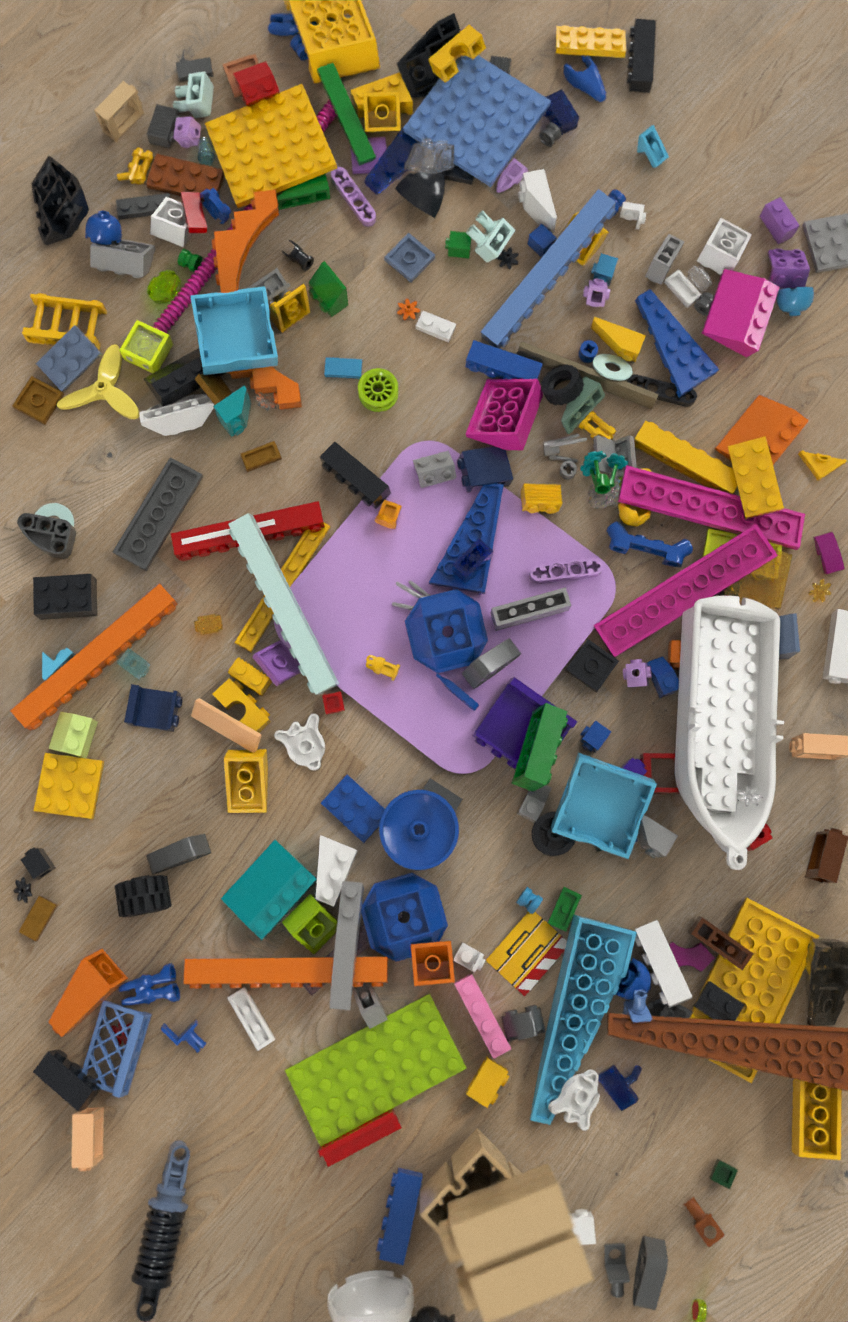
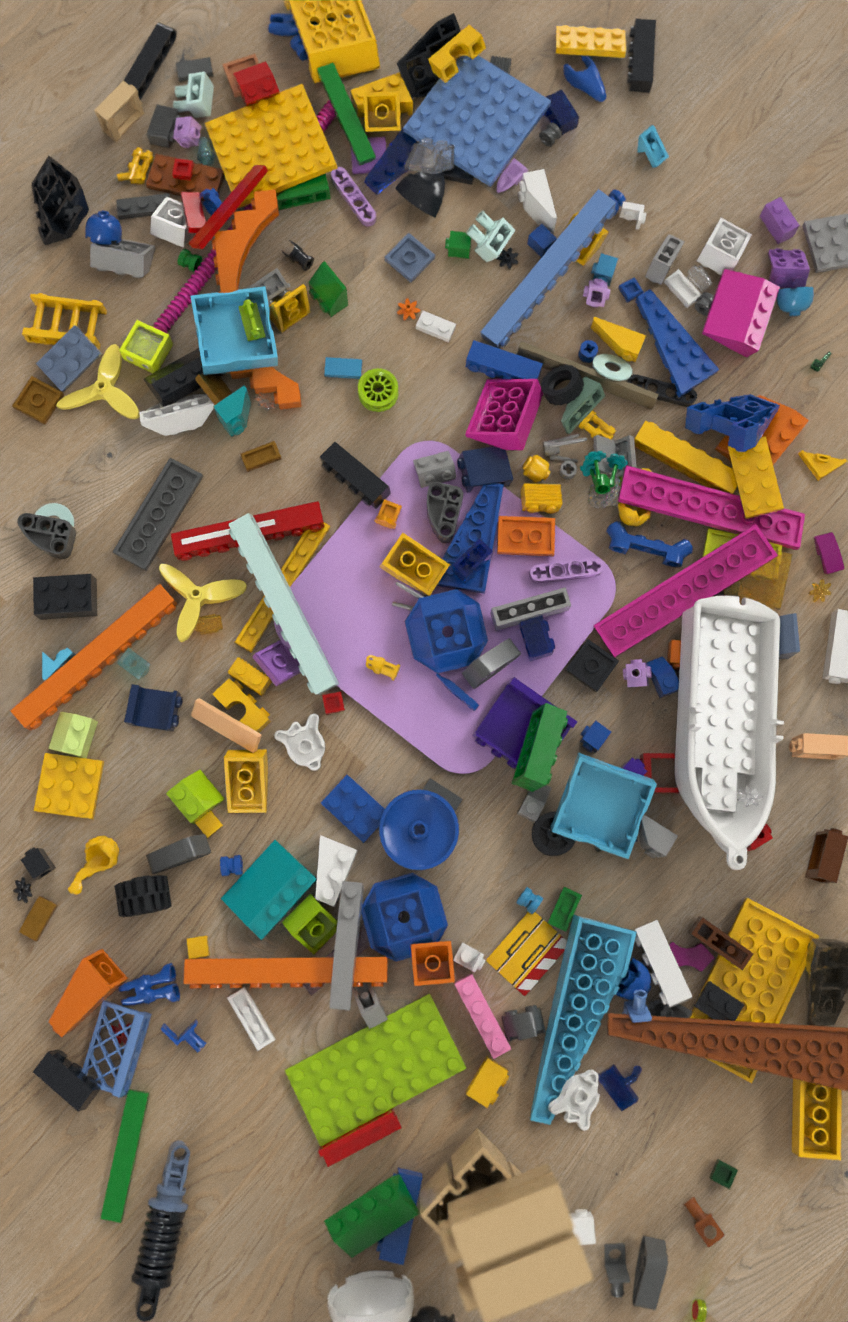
light nougat window [71,1107,104,1171] -> none
clear neon green tile [147,270,182,304] -> none
none -> yellow hair [68,836,119,895]
none -> green tile [100,1089,150,1223]
none -> black beam [124,22,177,100]
none -> light yellow piece [159,564,247,642]
none -> lime slope [166,770,225,825]
none -> red plate [172,158,194,181]
none -> yellow tile [187,935,210,959]
none -> red tile [189,165,268,249]
none -> yellow tile [195,810,224,838]
none -> blue wheel [220,855,243,876]
none -> lime hinge [238,299,266,341]
none -> green slope [324,1174,420,1258]
none -> yellow slope [379,532,450,596]
none -> dark grey beam [427,482,463,543]
none -> orange plate [497,516,555,556]
none -> clear blue brick [519,616,555,662]
none -> yellow head [522,455,551,483]
none -> blue tile [618,277,644,303]
none -> blue wedge [685,394,780,452]
none -> clear green hand [810,352,832,372]

